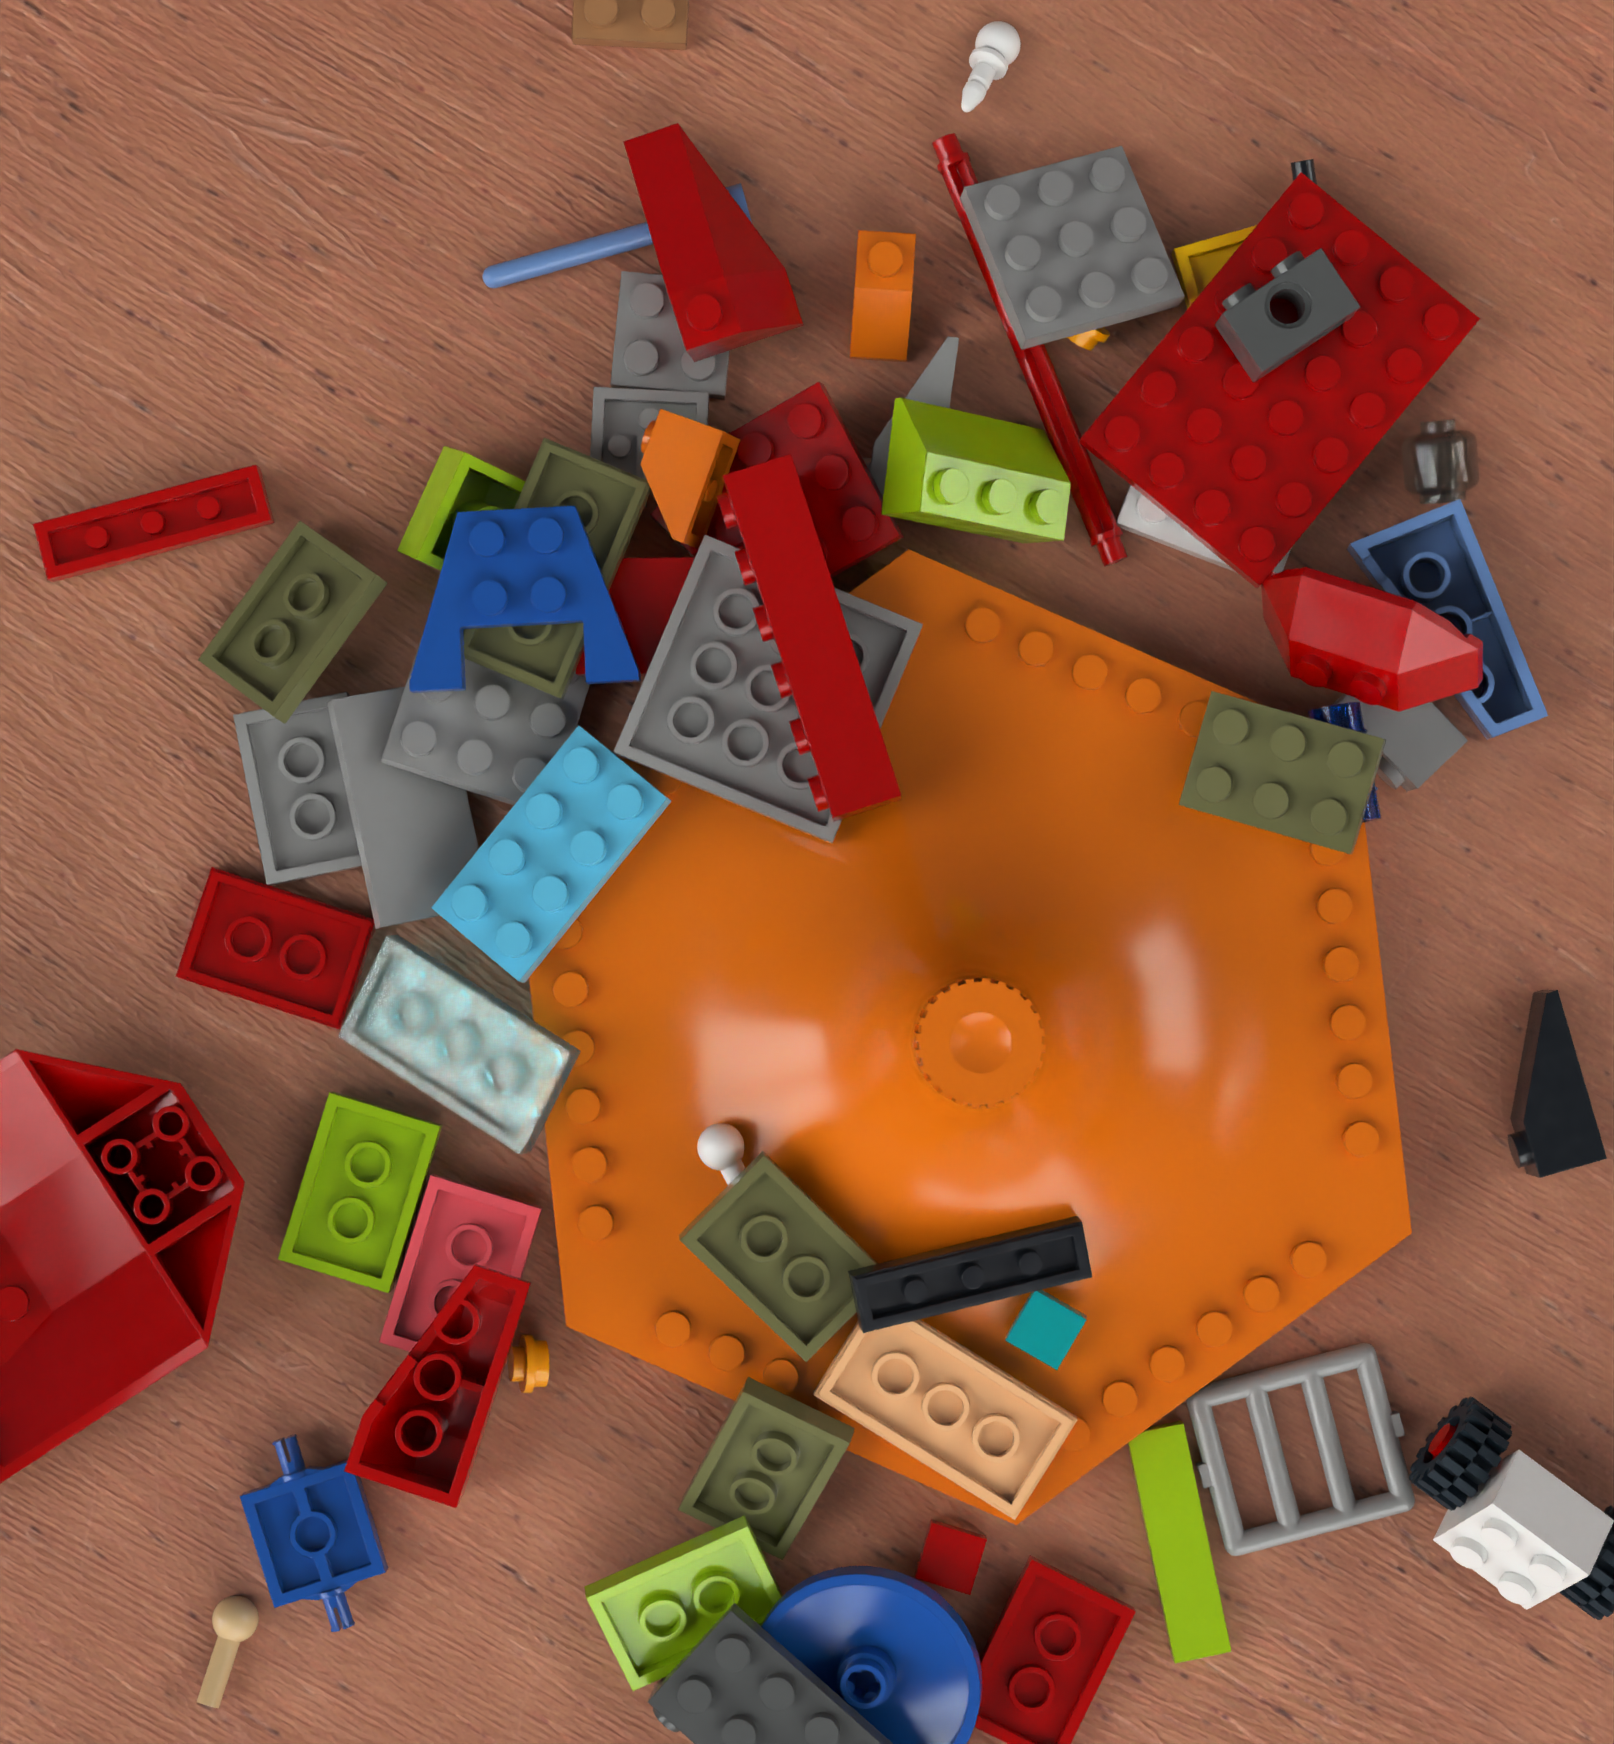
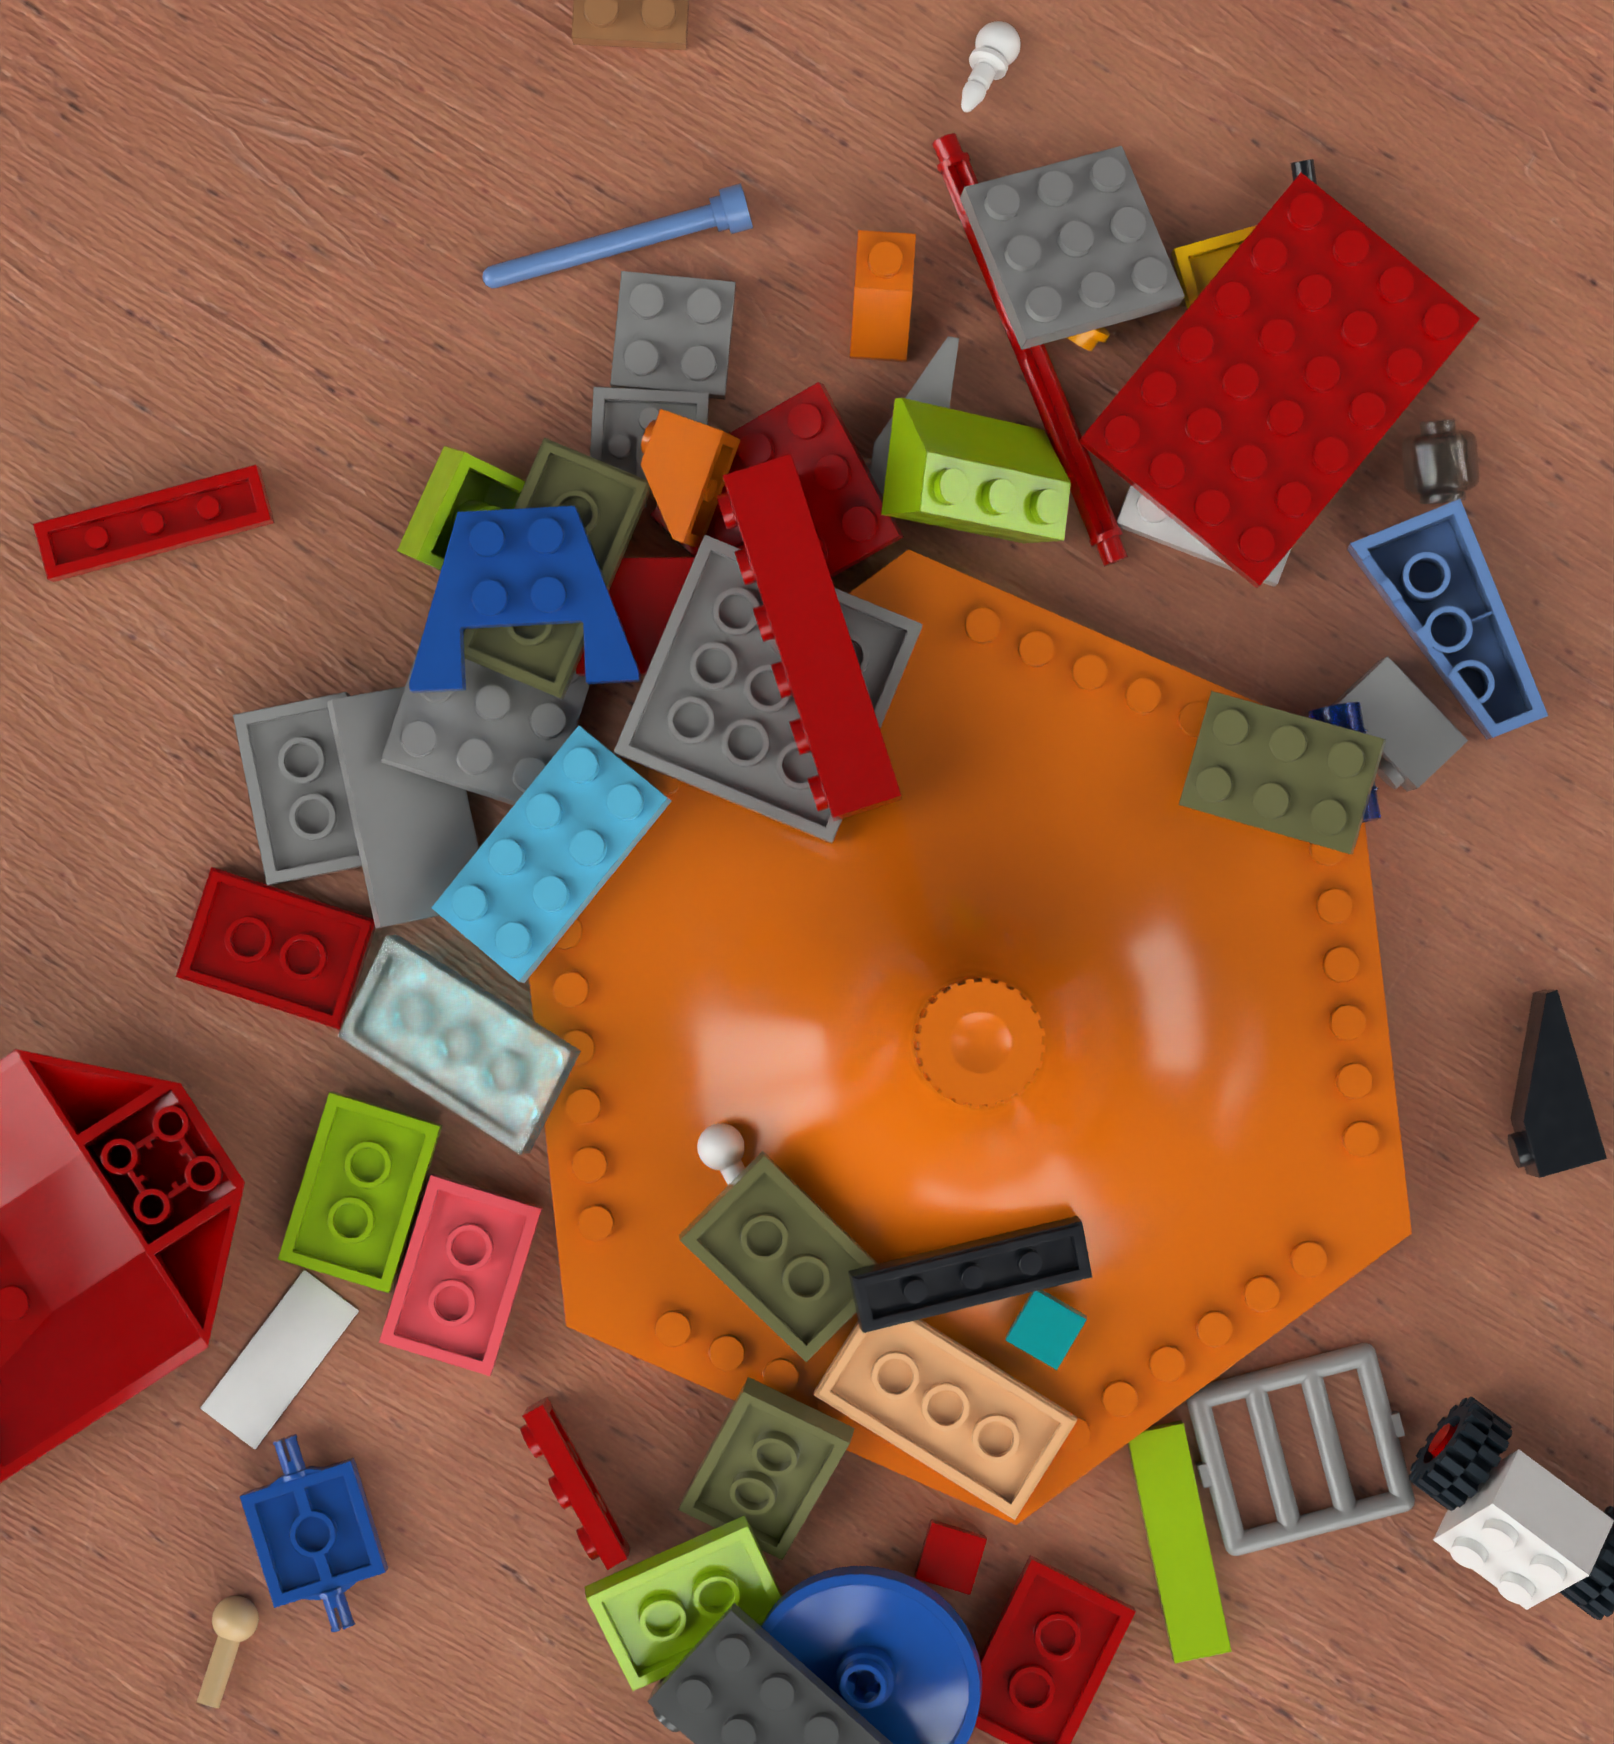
olive plate [198,521,387,724] -> none
red wedge [344,1264,531,1508] -> none
light orange plate [508,1334,549,1393] -> none
red wedge [623,123,804,362] -> none
dark grey brick [1215,248,1360,383] -> none
red wedge [1261,567,1483,712] -> none
none -> white sticker [200,1270,359,1449]
none -> red plate [520,1397,631,1570]

